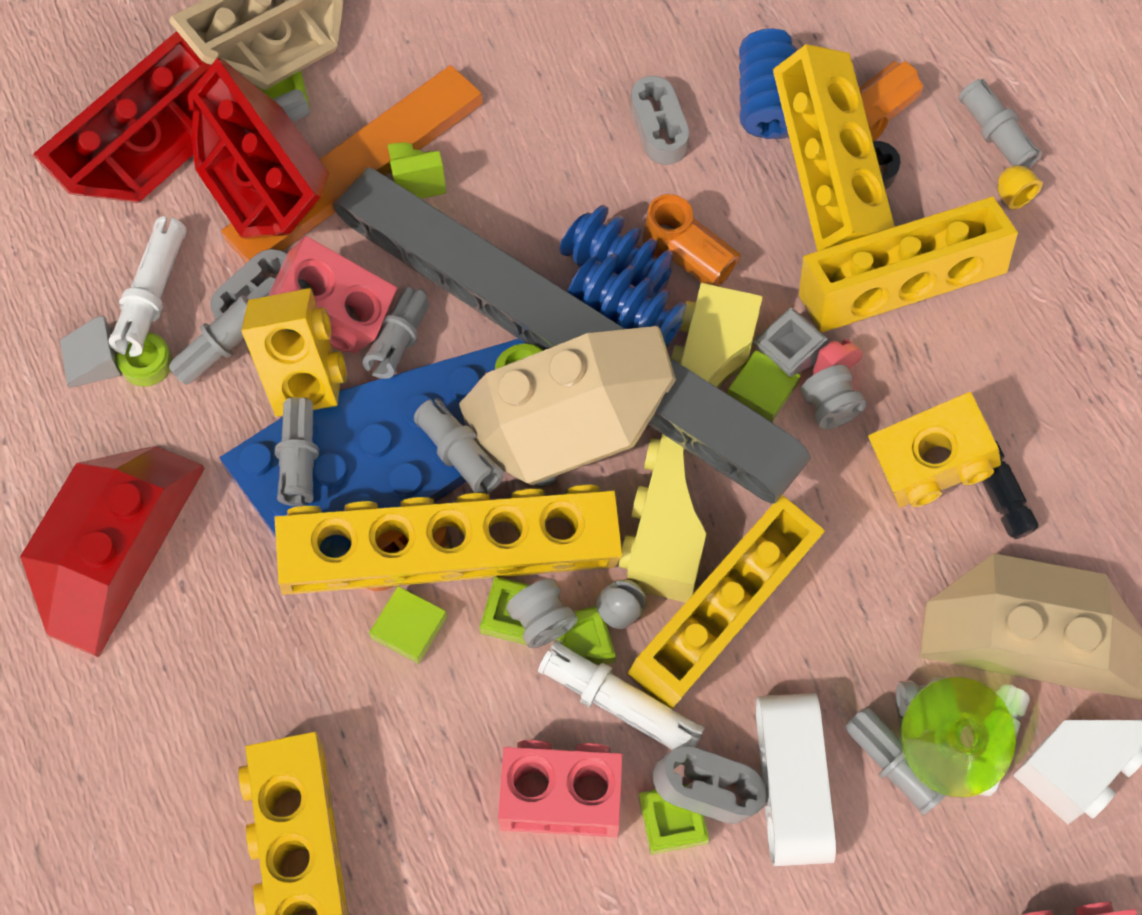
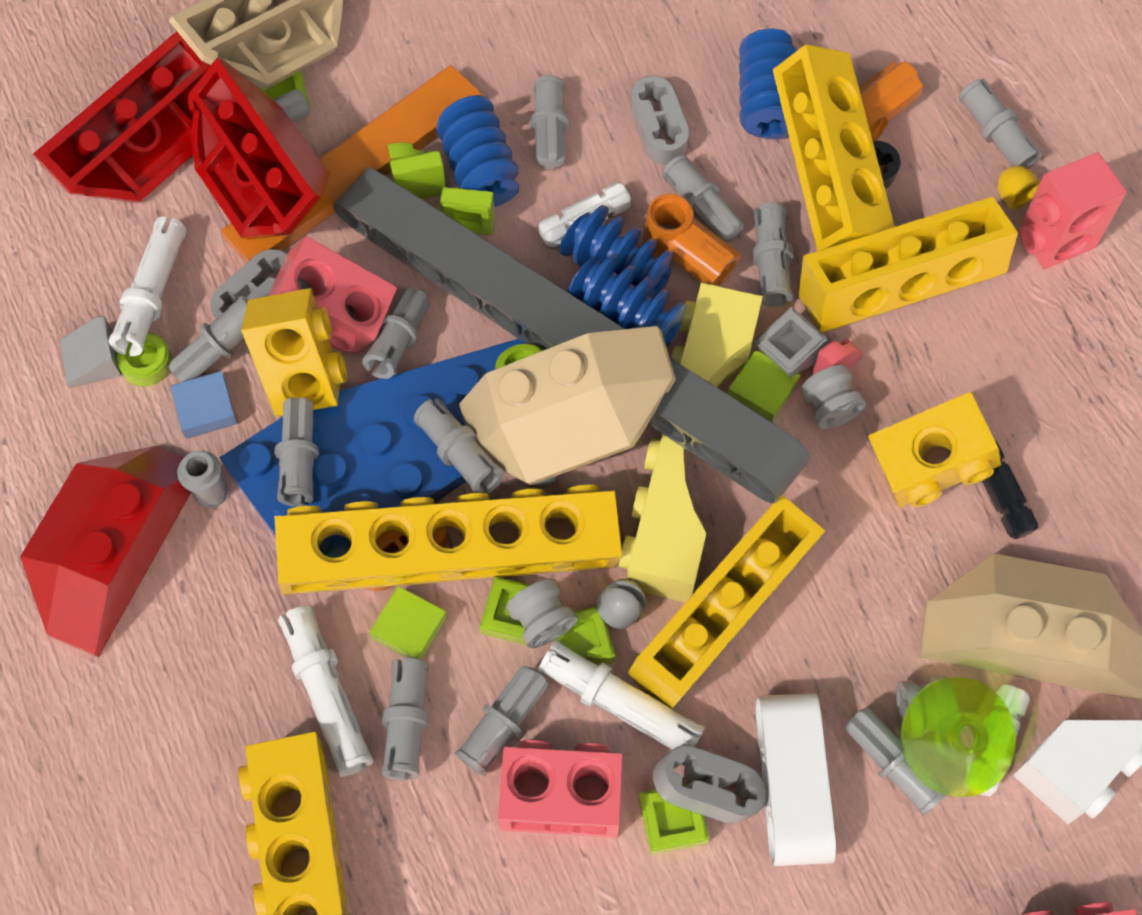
none -> medium blue tile [170,371,237,439]
none -> light grey pin [177,451,228,508]
none -> white pin [278,605,374,777]
none -> light grey pin [382,658,429,781]
none -> blue piece [436,95,519,207]
none -> lime tile [440,187,496,235]
none -> light grey axle [454,666,548,777]
none -> light grey axle [530,75,569,170]
none -> white axle [538,182,631,248]
none -> light grey axle [662,155,744,242]
none -> light grey pin [752,203,794,307]
none -> coral brick [1018,152,1127,270]

